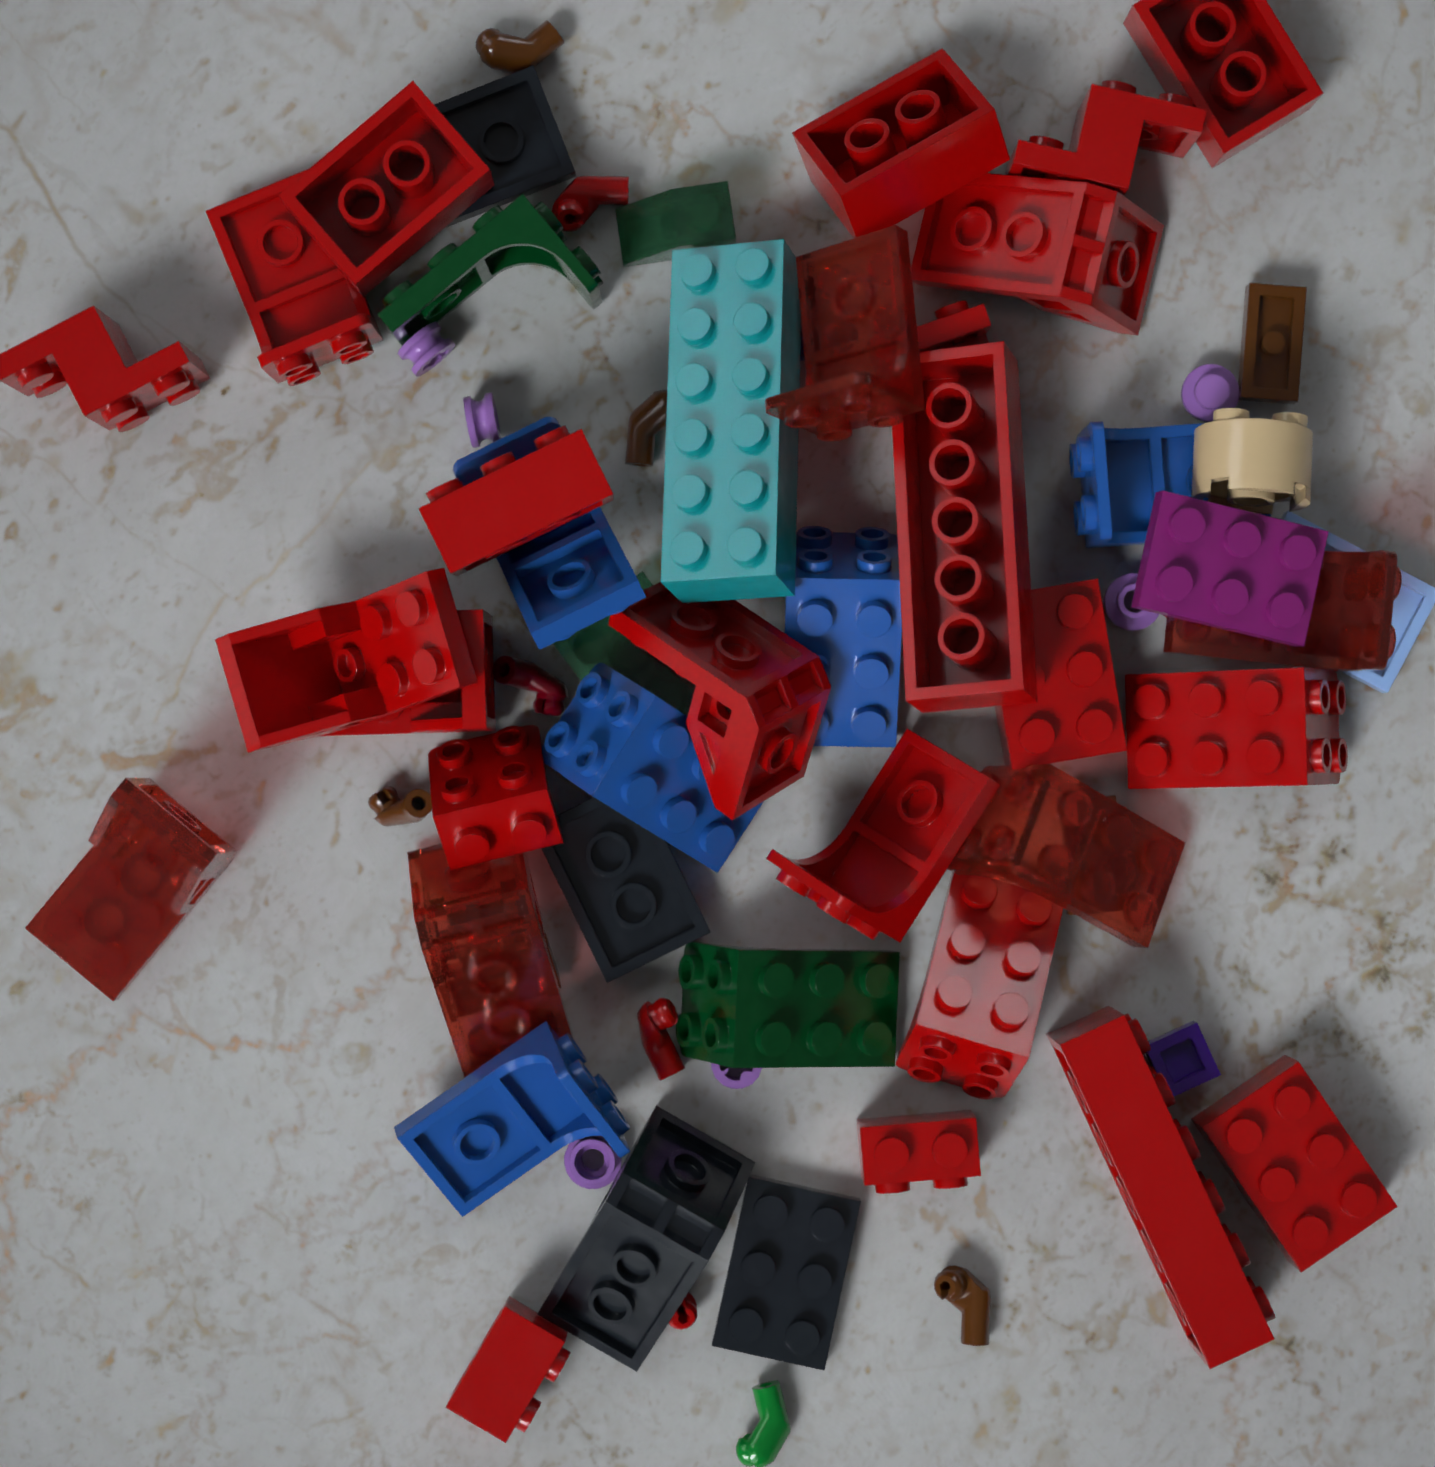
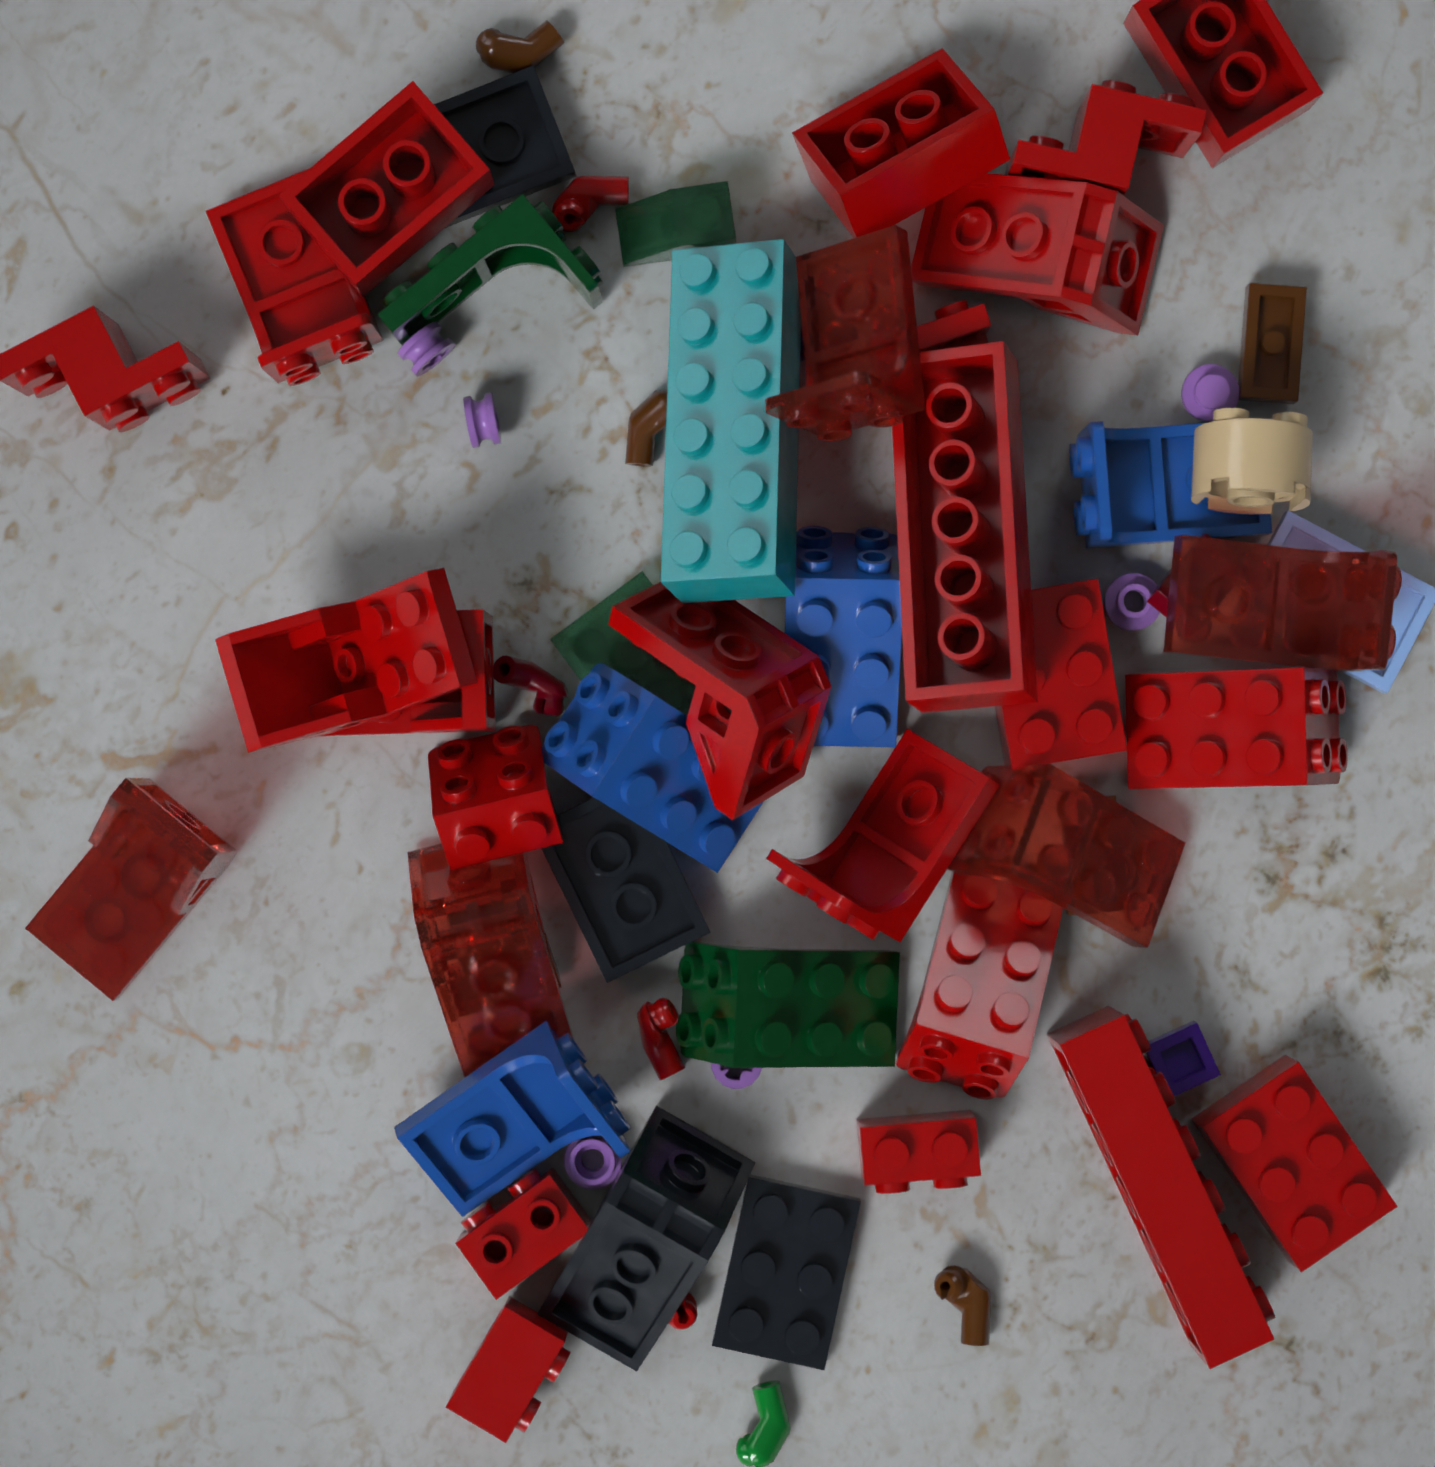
reddish brown arm [368,786,432,827] -> none
red brick [418,425,614,577] -> none
blue bracket [453,416,646,650] -> none
magenta plate [1131,490,1329,647] -> none
none -> red brick [455,1168,592,1300]

